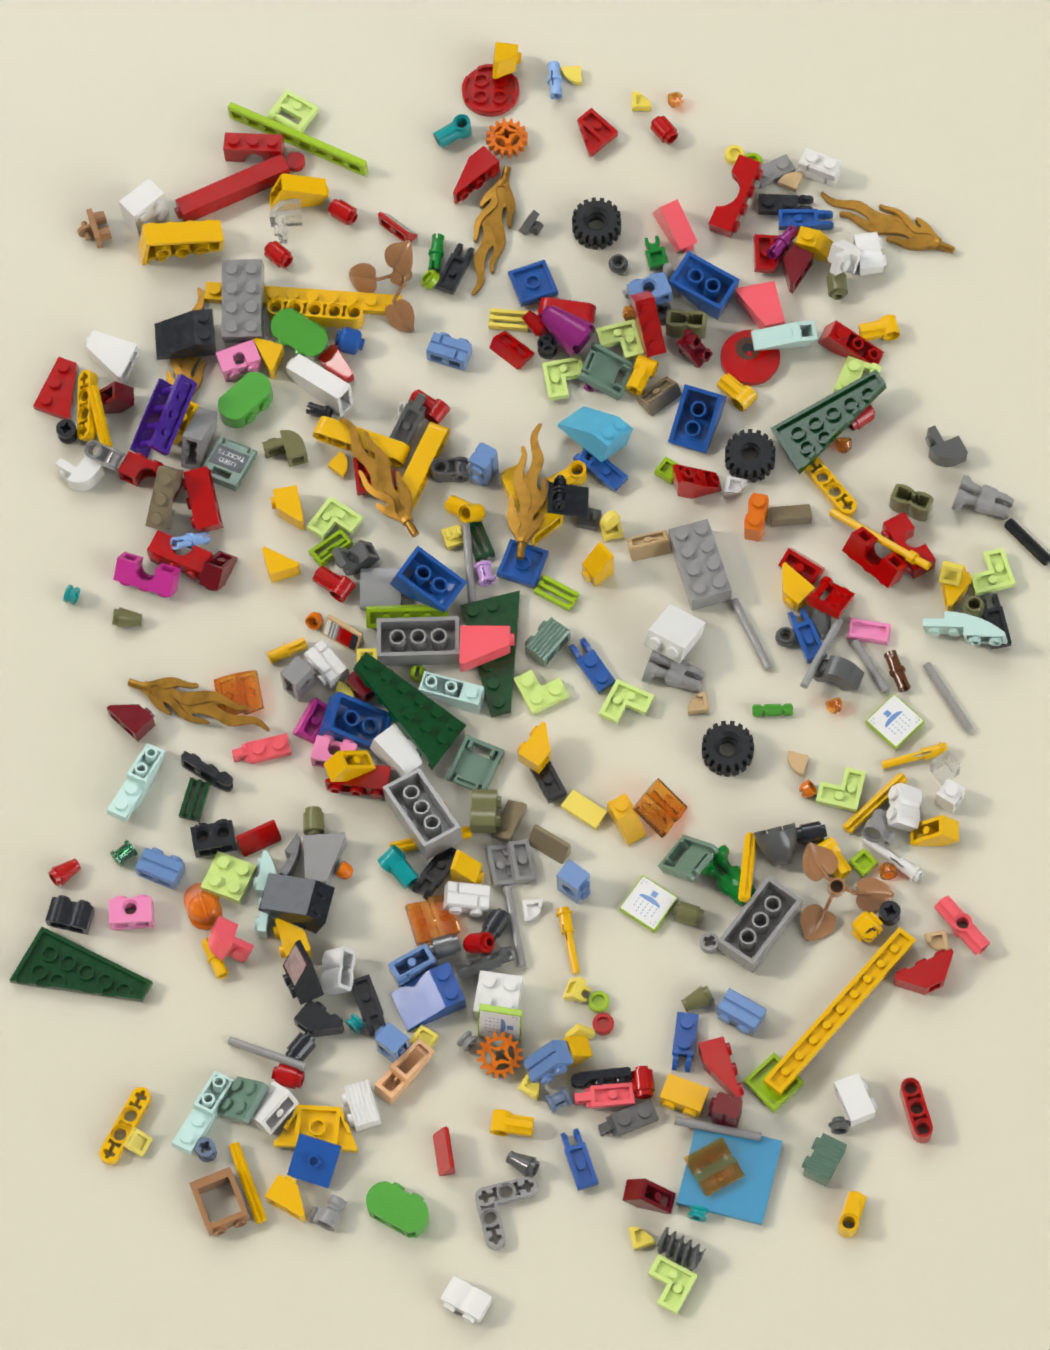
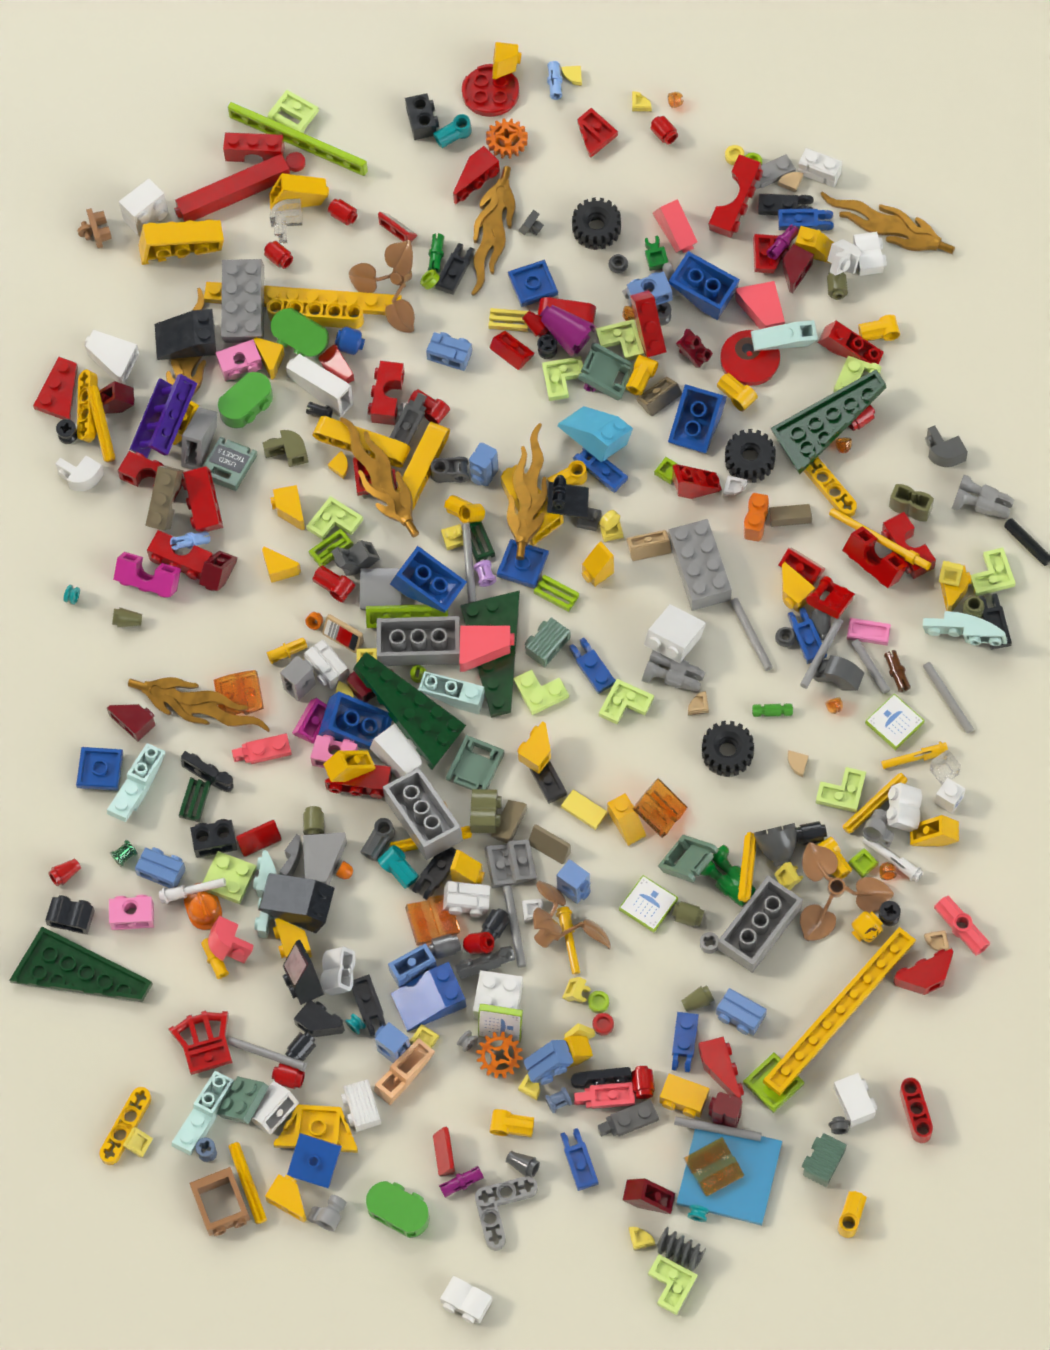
light grey piece [84,440,125,472] -> none
olive brick [666,309,707,339] -> none
orange hinge [799,780,817,798] -> none
none -> blue plate [76,747,123,791]
none -> white pin [159,878,226,904]
none -> red plate [168,1010,233,1075]
none -> dark grey piece [360,818,395,862]
none -> red arch [368,361,405,425]
none -> black brick [405,93,439,140]
none -> magenta pin [439,1166,484,1198]
none -> medium nougat plant [533,880,611,949]
none -> light yellow tile [774,862,803,890]

